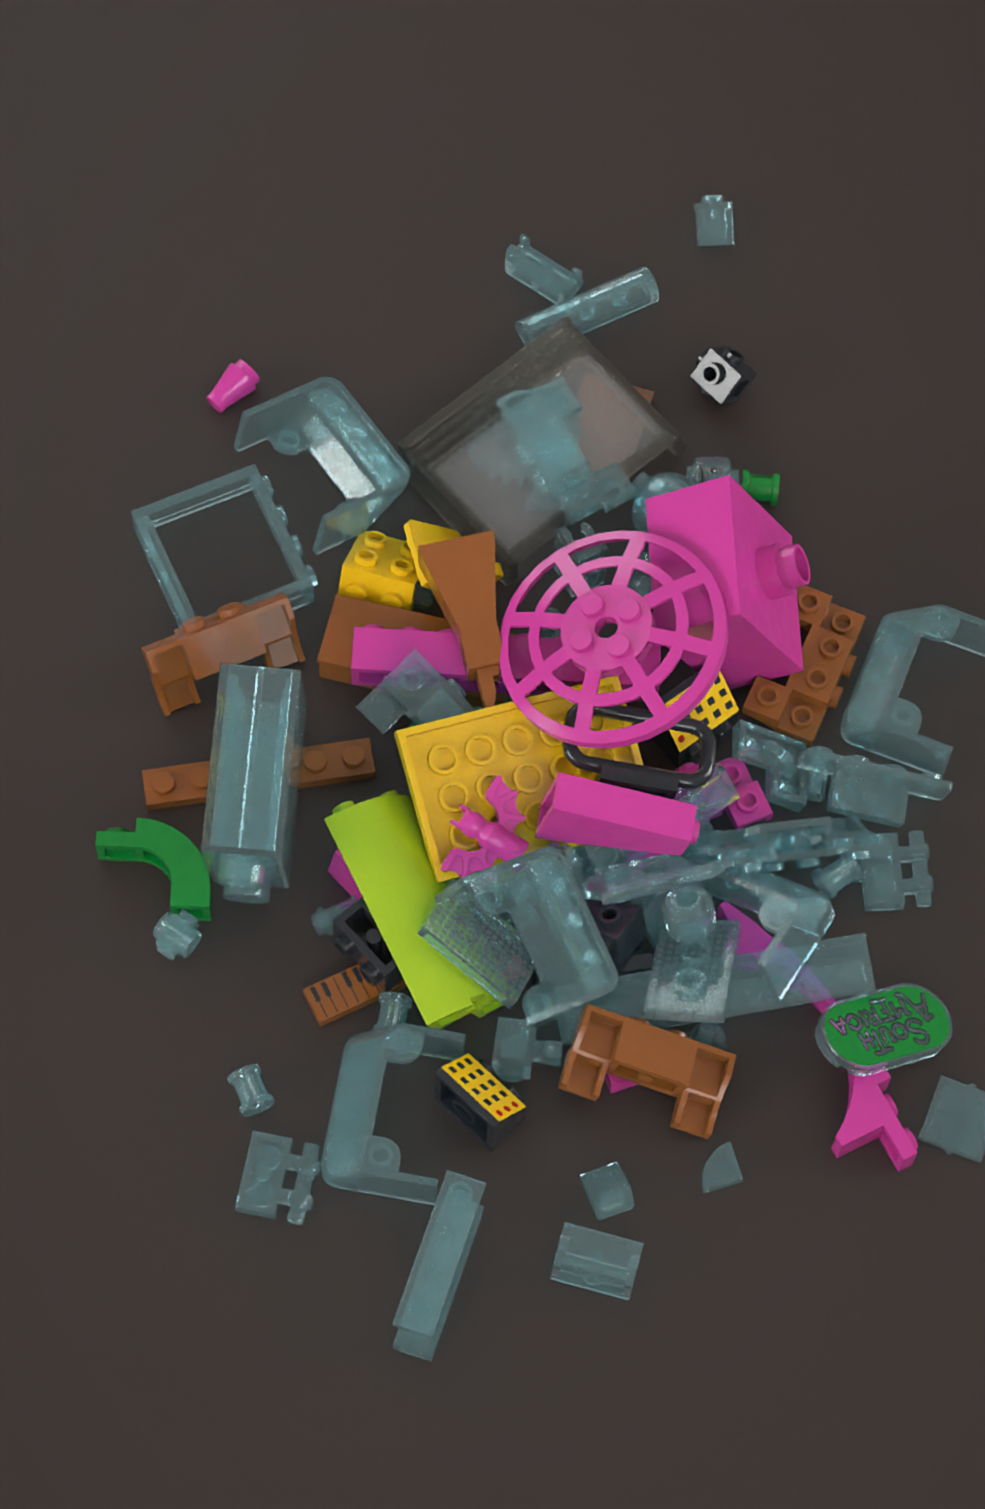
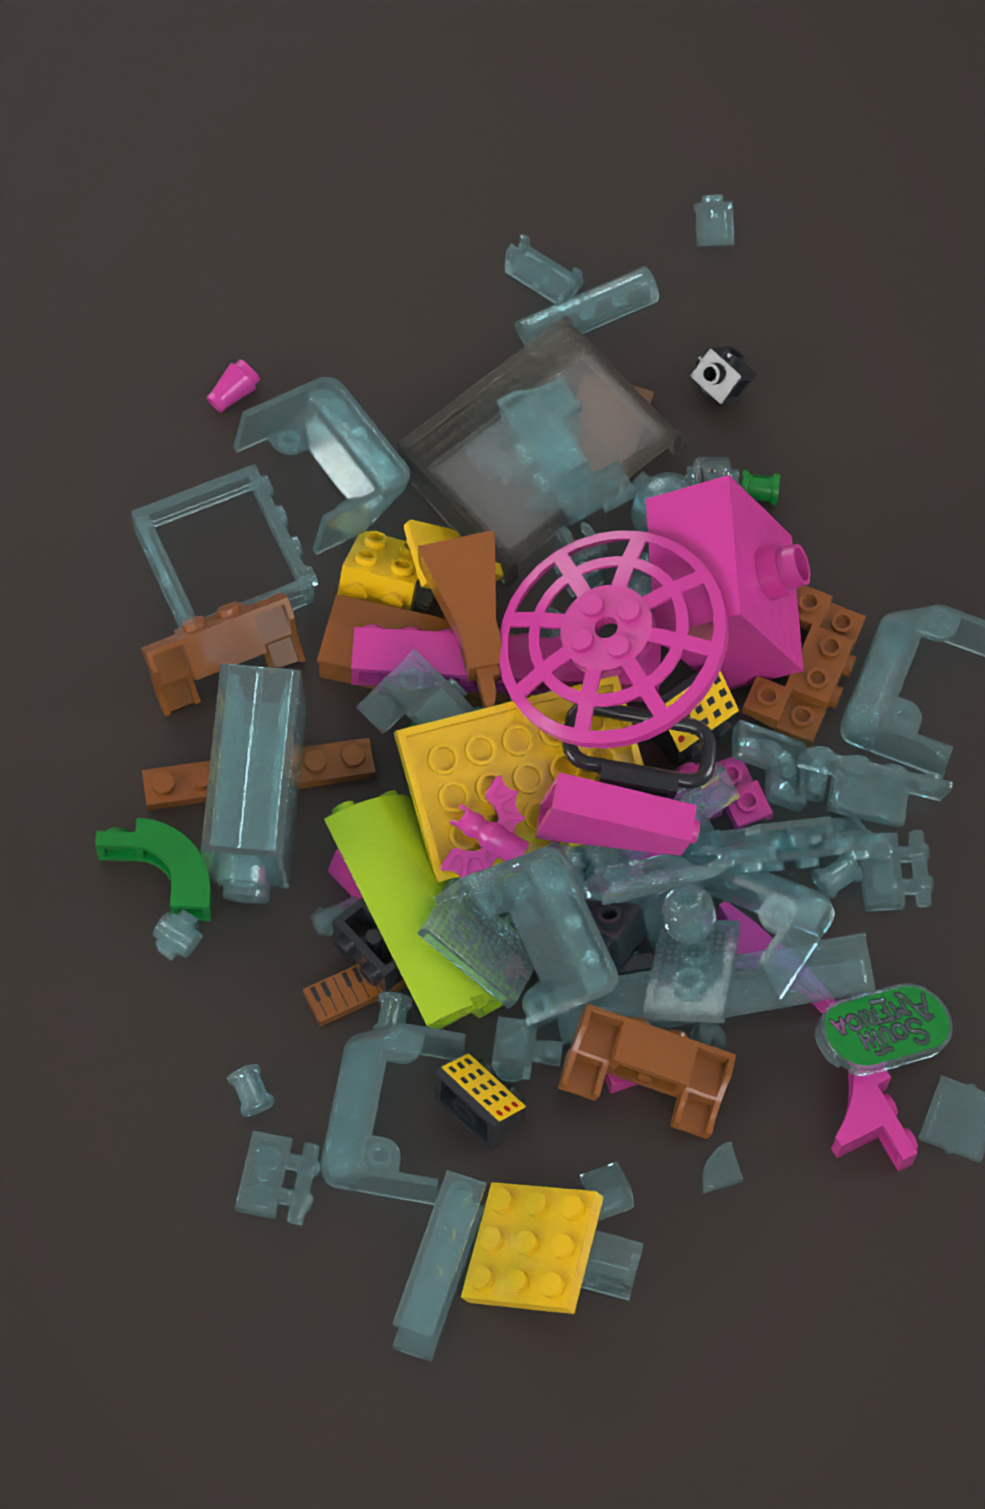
none -> yellow plate [461,1182,604,1314]

